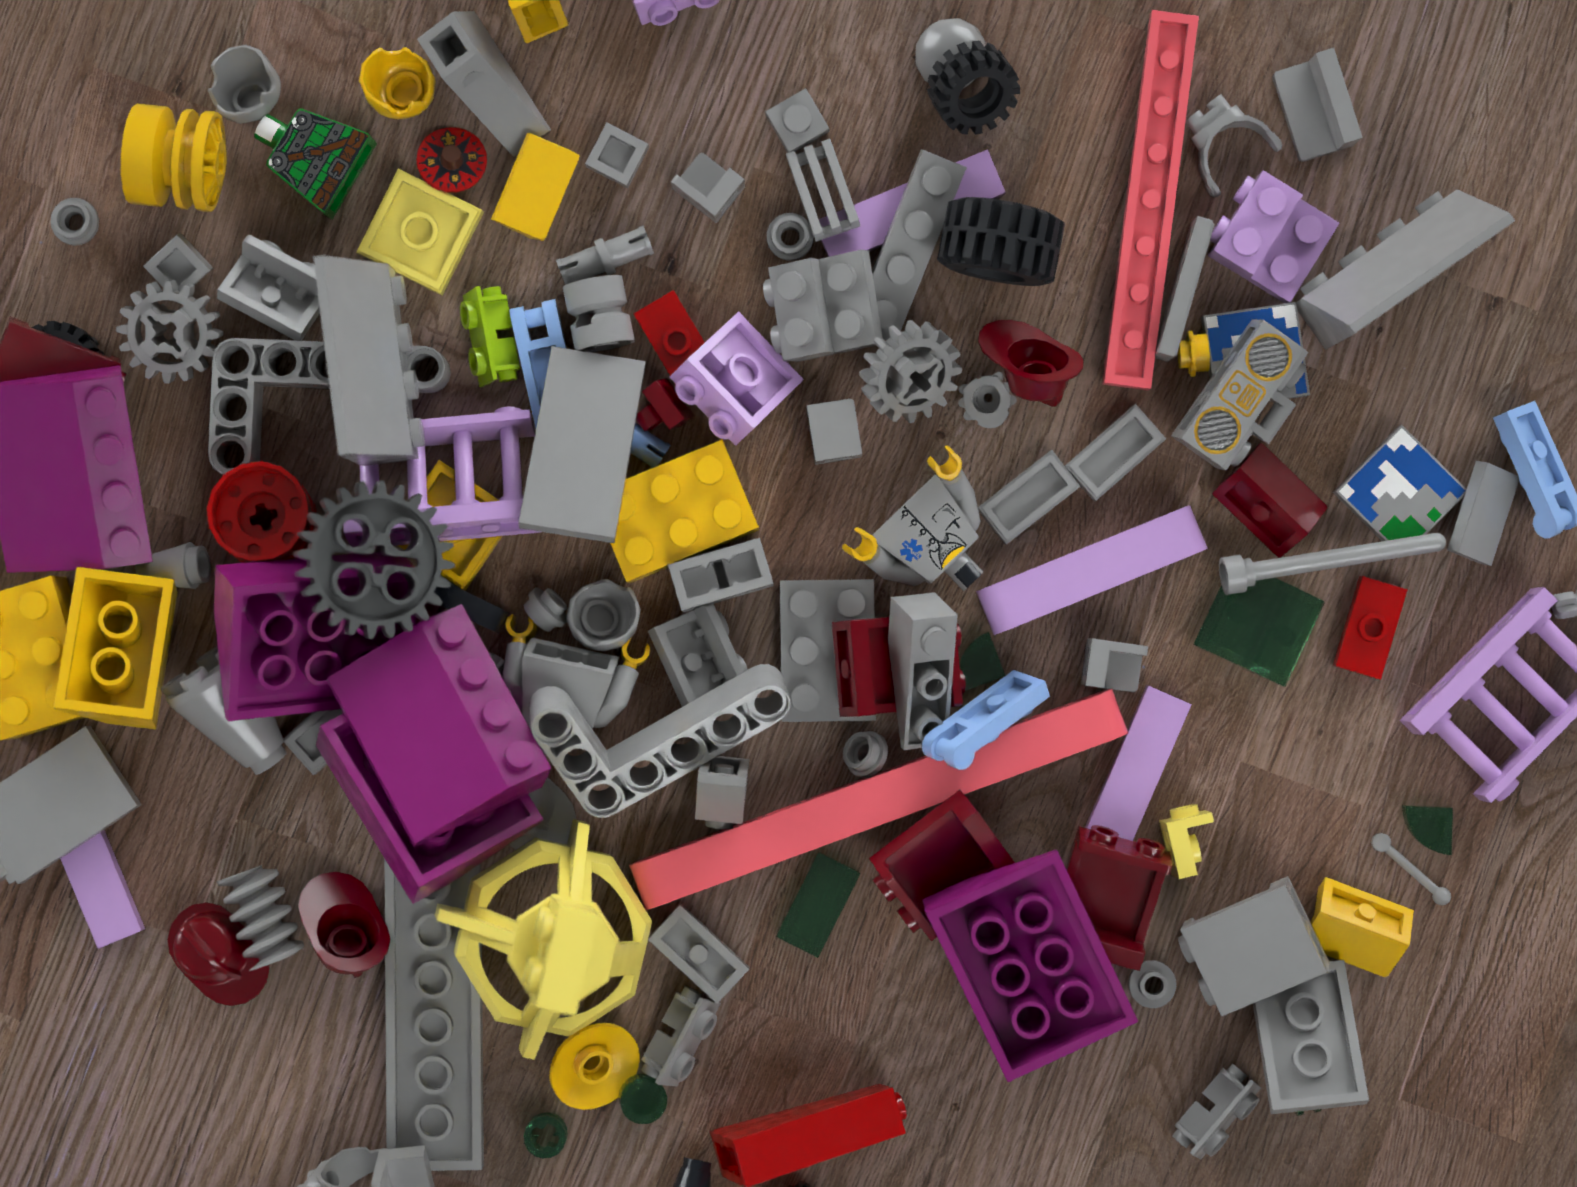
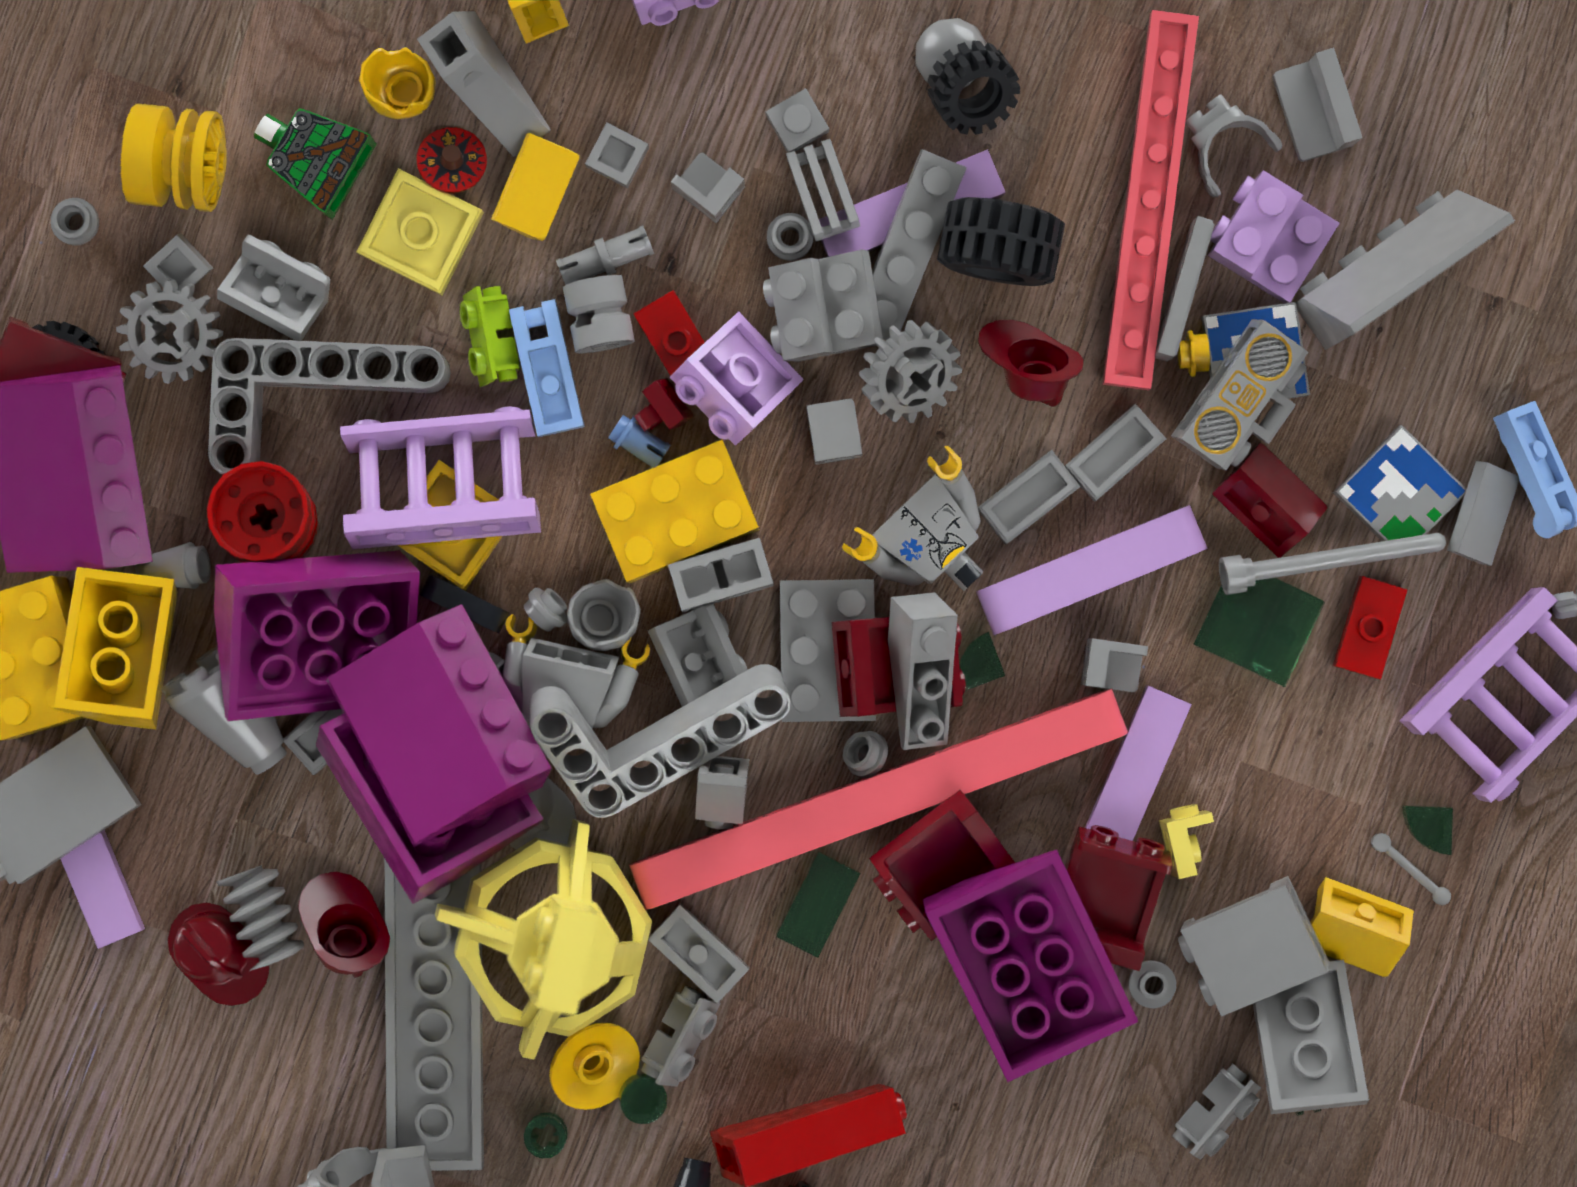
light grey hair [208,45,281,124] -> none
dark grey gear [293,480,455,639] -> none
light grey slope [313,255,425,466] -> none
light grey tile [518,346,646,543] -> none
light blue plate [922,670,1050,770] -> none
light grey animal [958,372,1017,428] -> none

